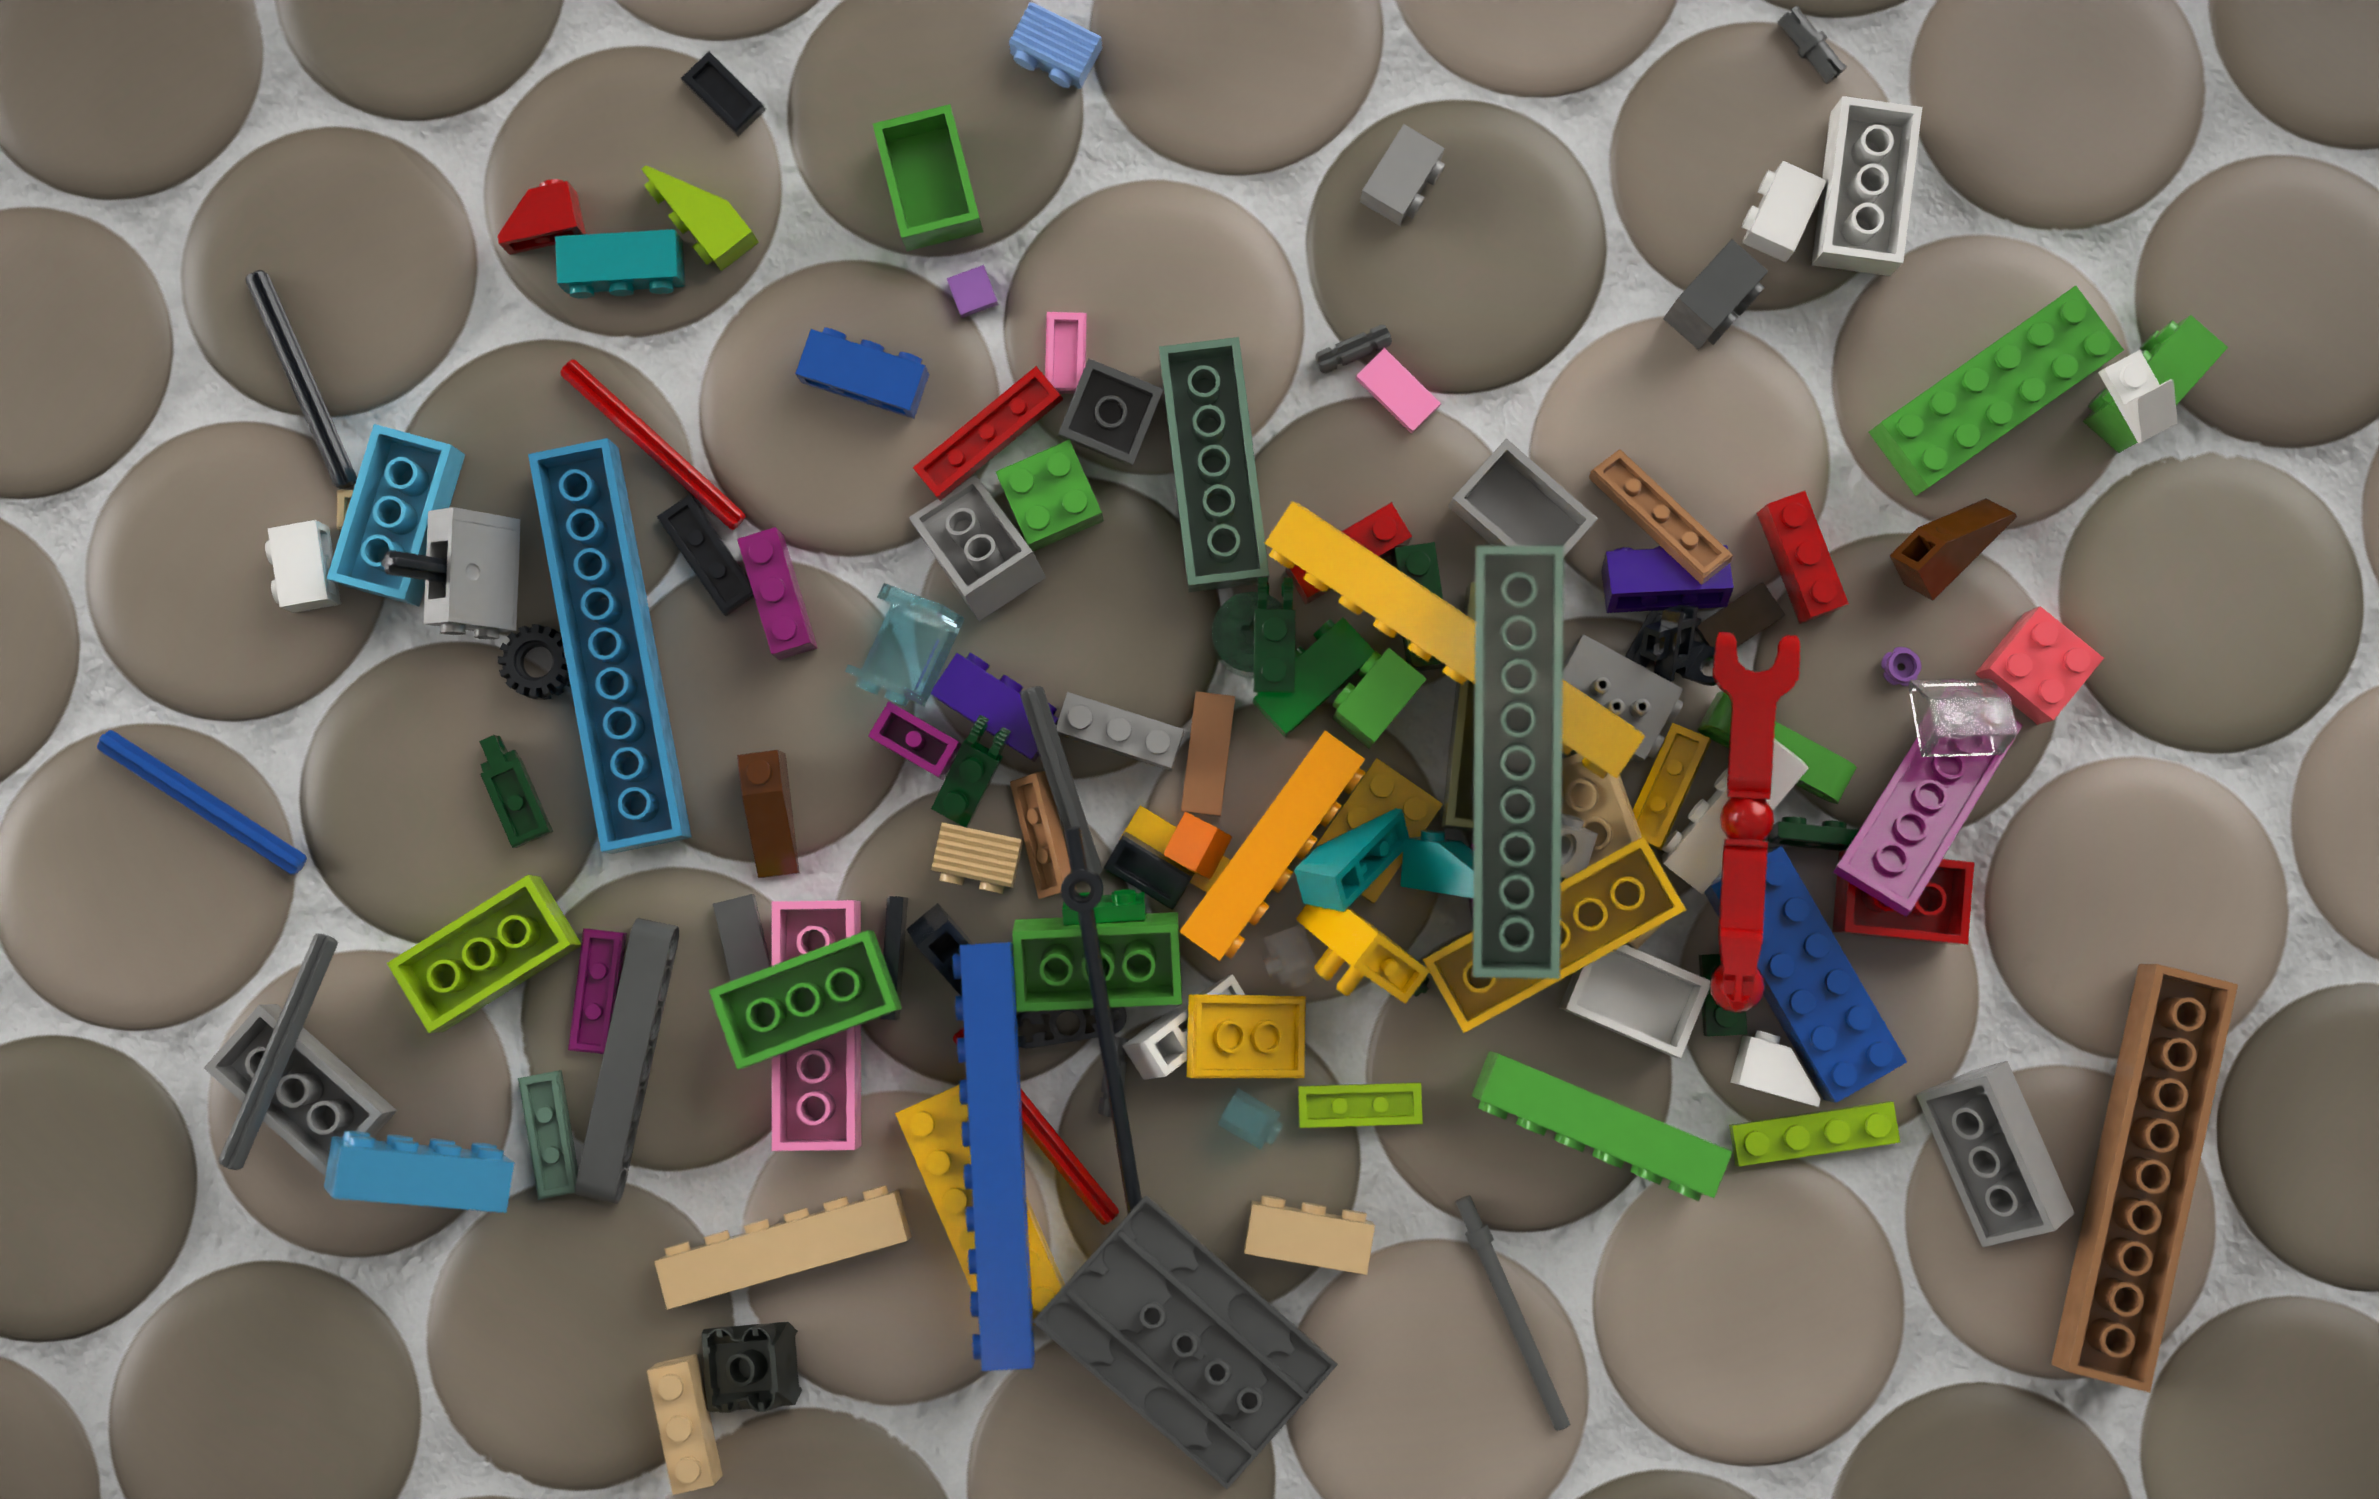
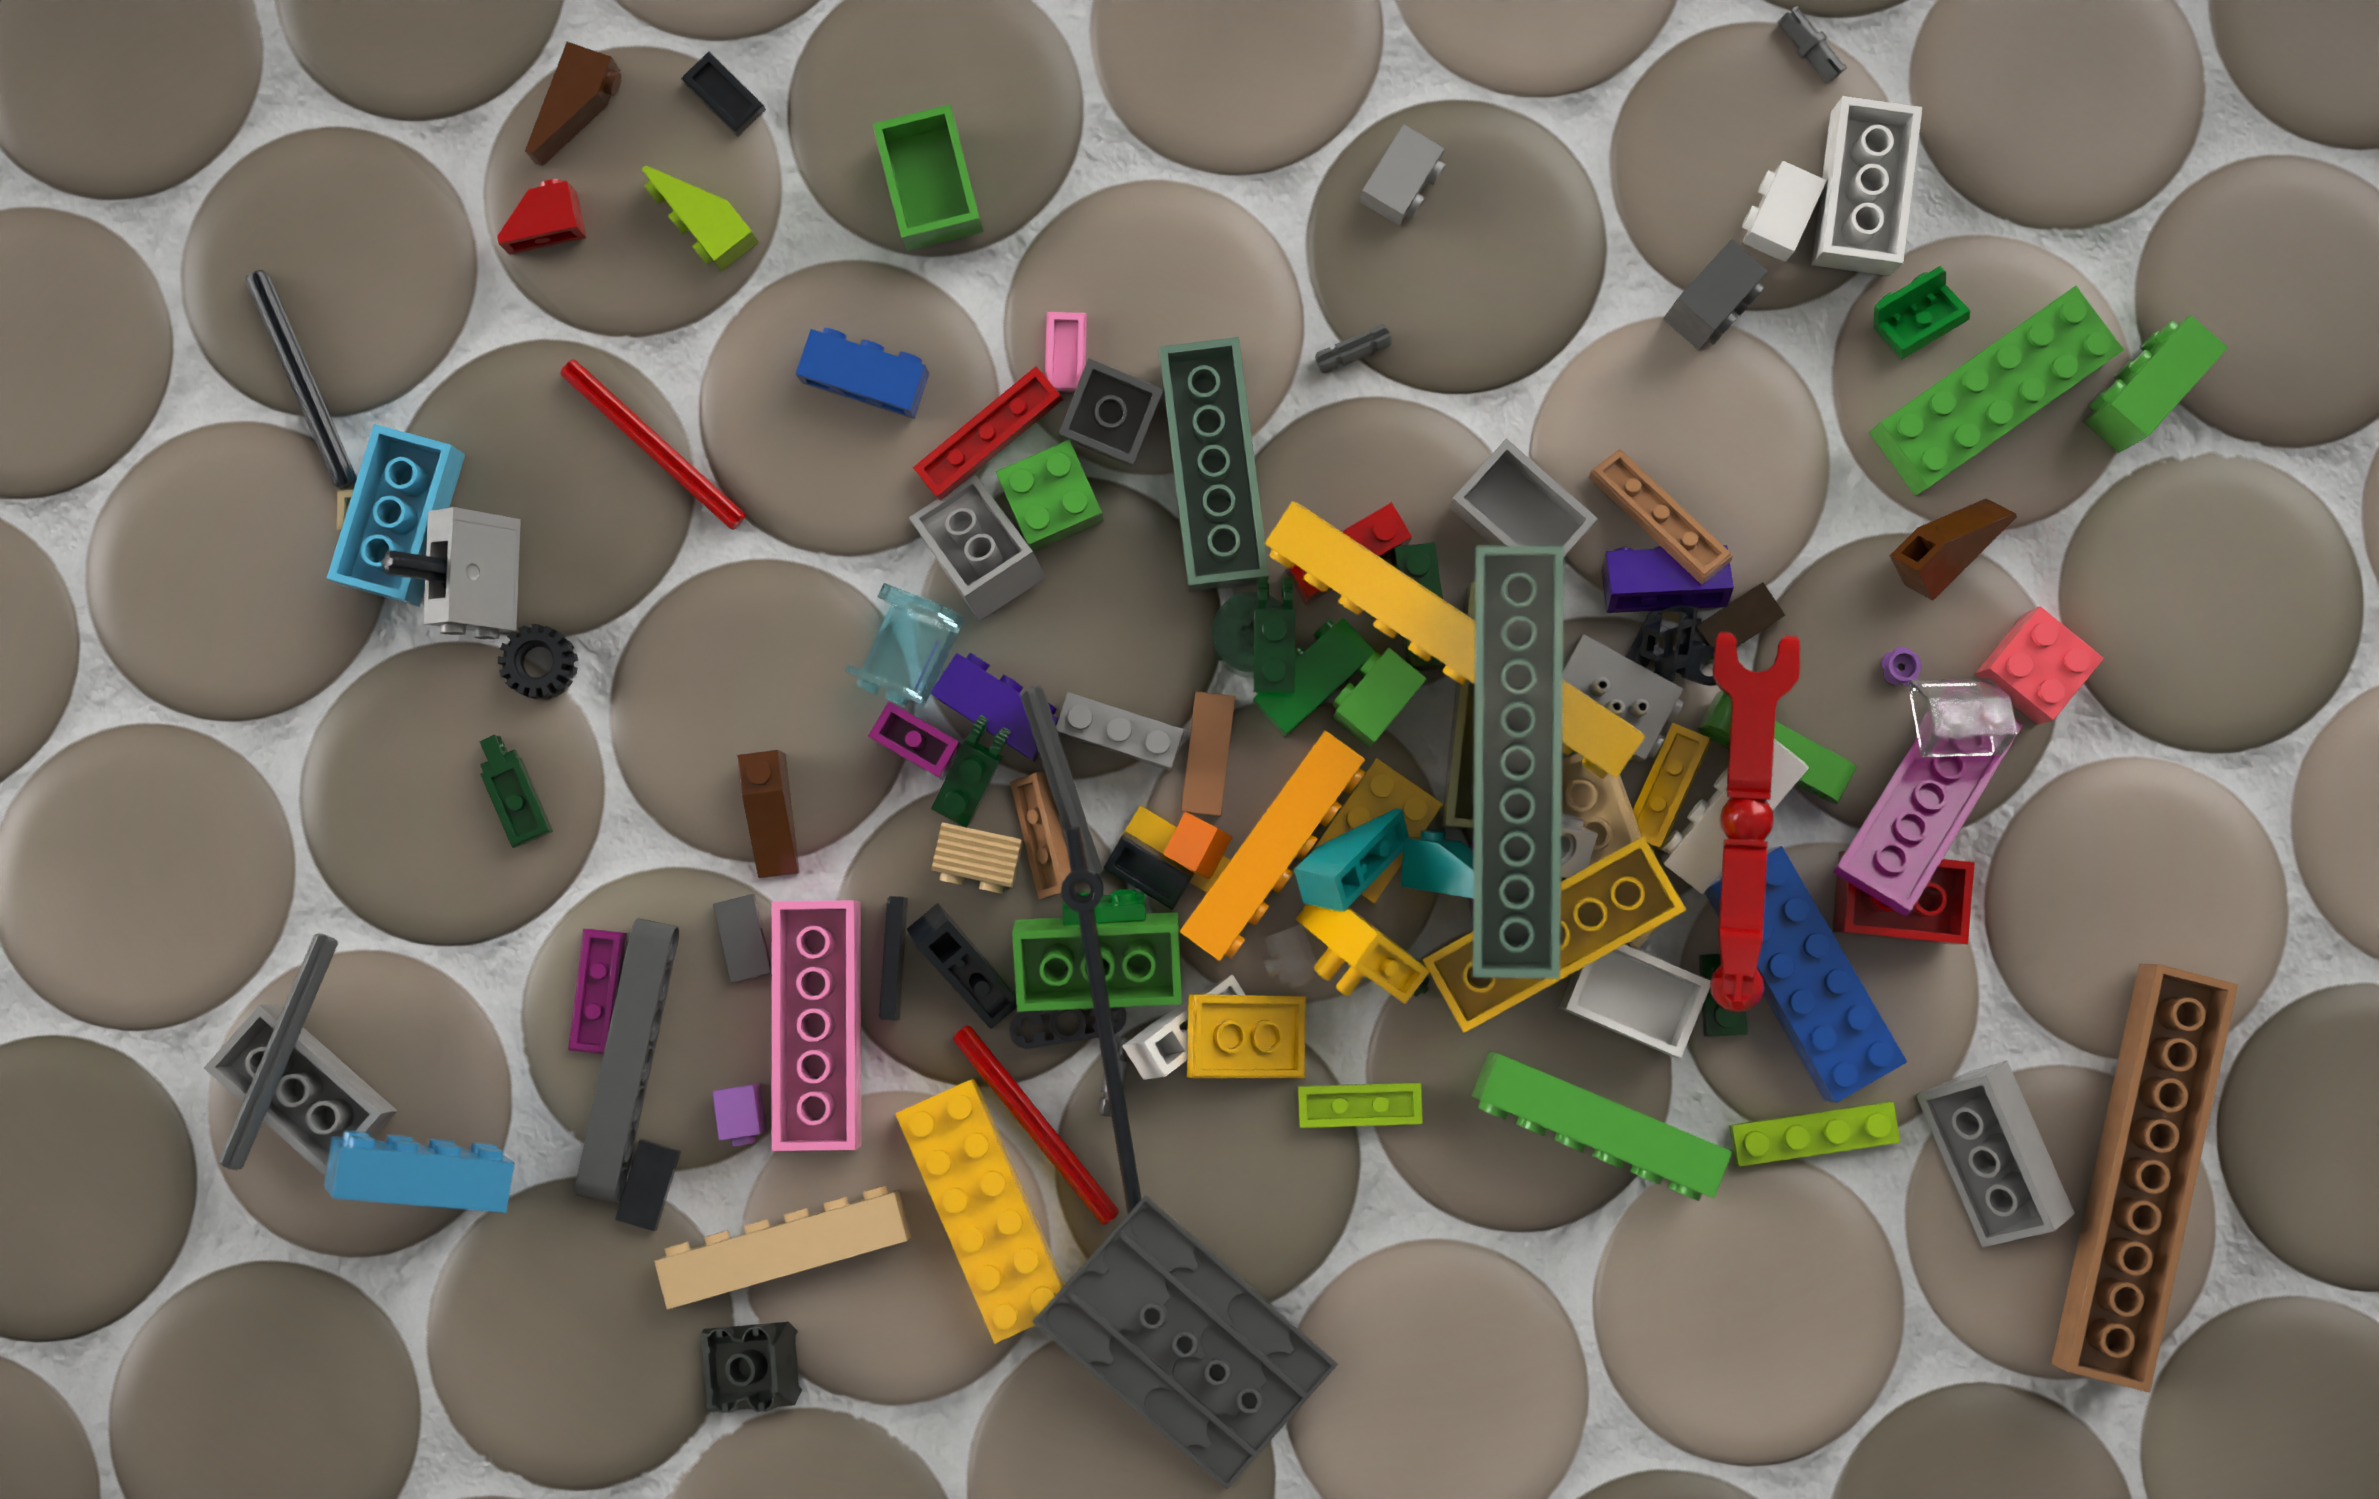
blue axle [97,730,307,875] -> none
white brick [265,520,341,613] -> none
lime brick [387,875,581,1033] -> none
sand green tile [518,1070,578,1200] -> none
dark azure brick [528,438,692,854] -> none
teal brick [555,229,685,298] -> none
tan brick [647,1354,723,1495] -> none
black tile [657,494,754,616] -> none
bright green brick [709,930,902,1070] -> none
magenta brick [737,527,817,660] -> none
medium lavender tile [947,265,998,318] -> none
blue brick [953,942,1035,1371] -> none
light blue brick [1009,2,1102,89] -> none
clear light blue brick [1217,1087,1283,1150] -> none
tan brick [1244,1195,1375,1275] -> none
bright pink tile [1355,348,1441,434] -> none
dark grey bar [1455,1195,1571,1431] -> none
white slope [1730,1030,1821,1107] -> none
red brick [1757,491,1849,624] -> none
dark green hinge [1768,816,1861,851] -> none
white slope [2098,350,2178,443] -> none
none -> reddish brown slope [525,42,621,166]
none -> black tile [615,1139,681,1231]
none -> medium lavender brick [712,1083,767,1146]
none -> green bracket [1874,266,1970,359]

